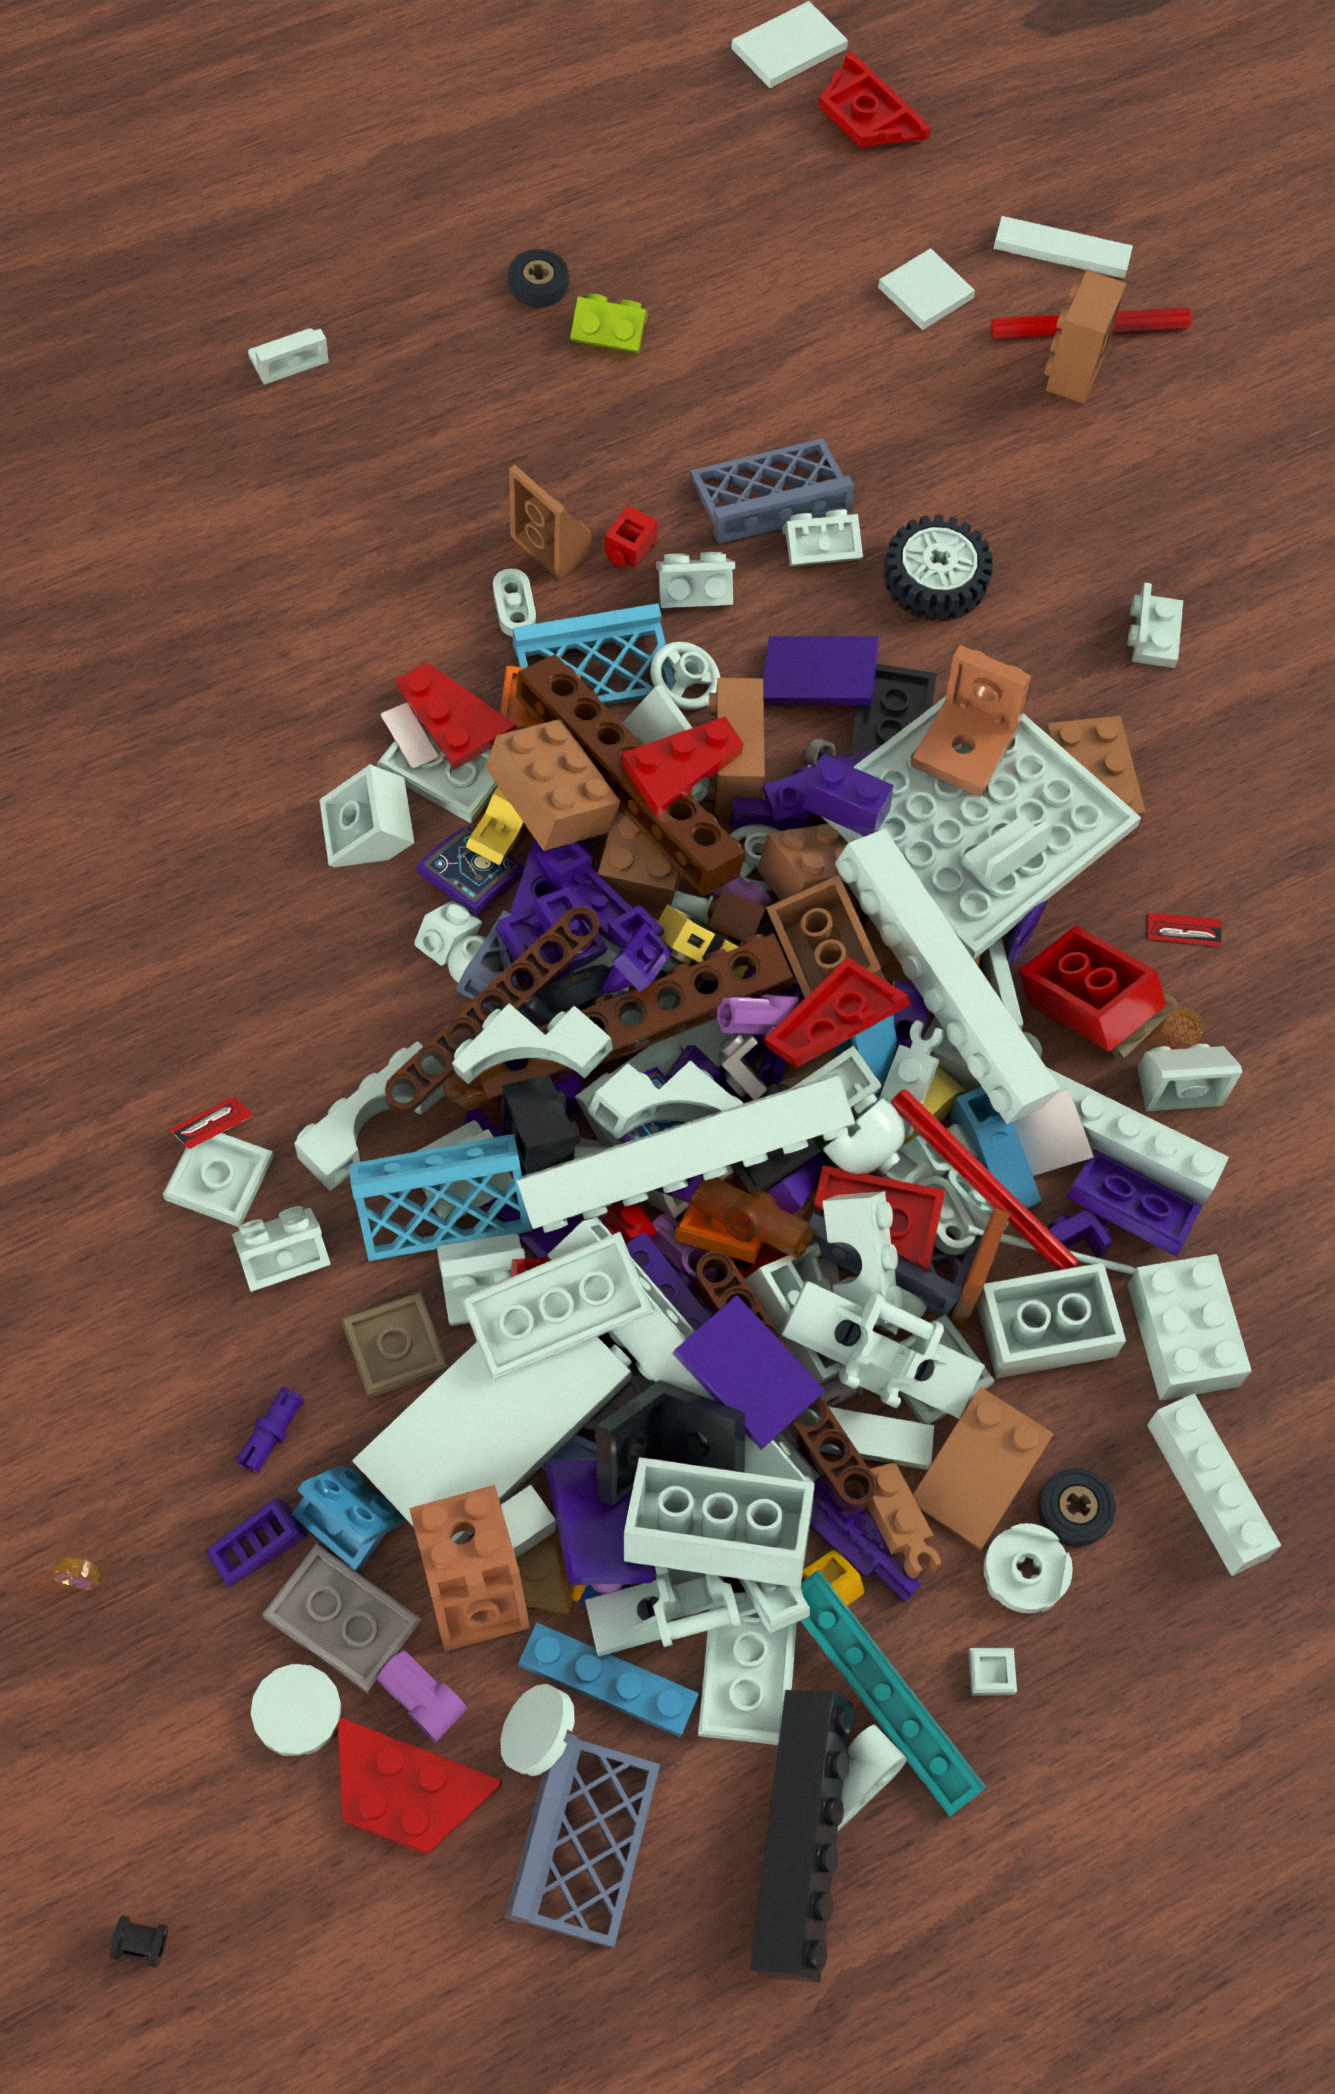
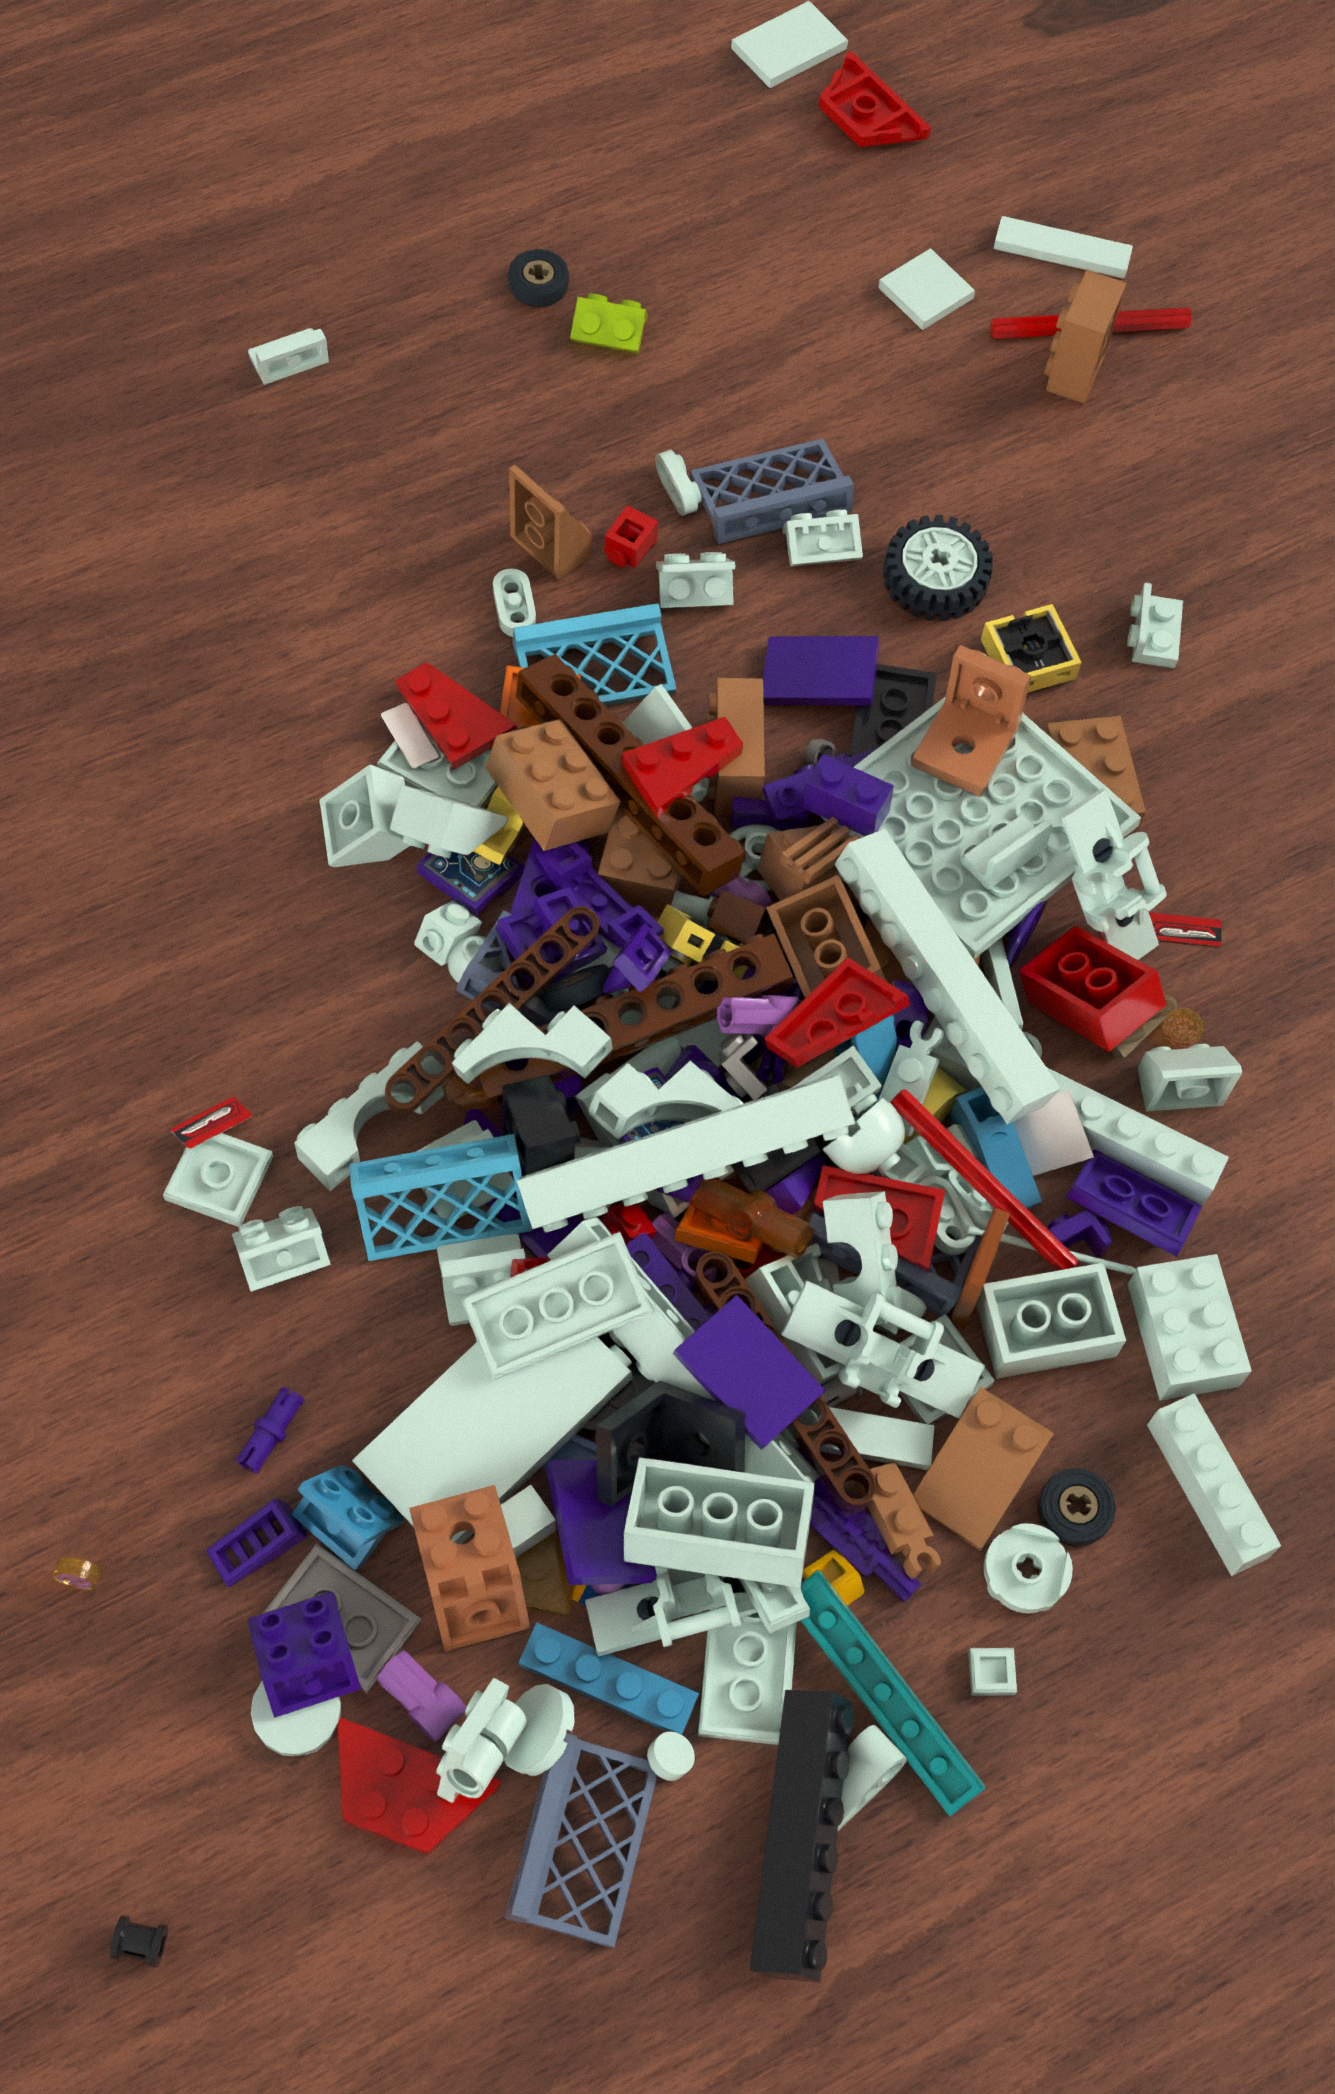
dark tan tile [341,1292,448,1399] -> none
light aqua piece [650,642,720,710] -> none
none -> dark purple bracket [248,1592,361,1718]
none -> light aqua slope [389,785,508,858]
none -> light aqua plate [436,1678,527,1803]
none -> light aqua tile [647,1732,695,1781]
none -> light aqua plate [655,450,701,516]
none -> medium nougat tile [779,817,861,885]
none -> piece [981,604,1082,693]
none -> light aqua piece [1061,788,1167,960]

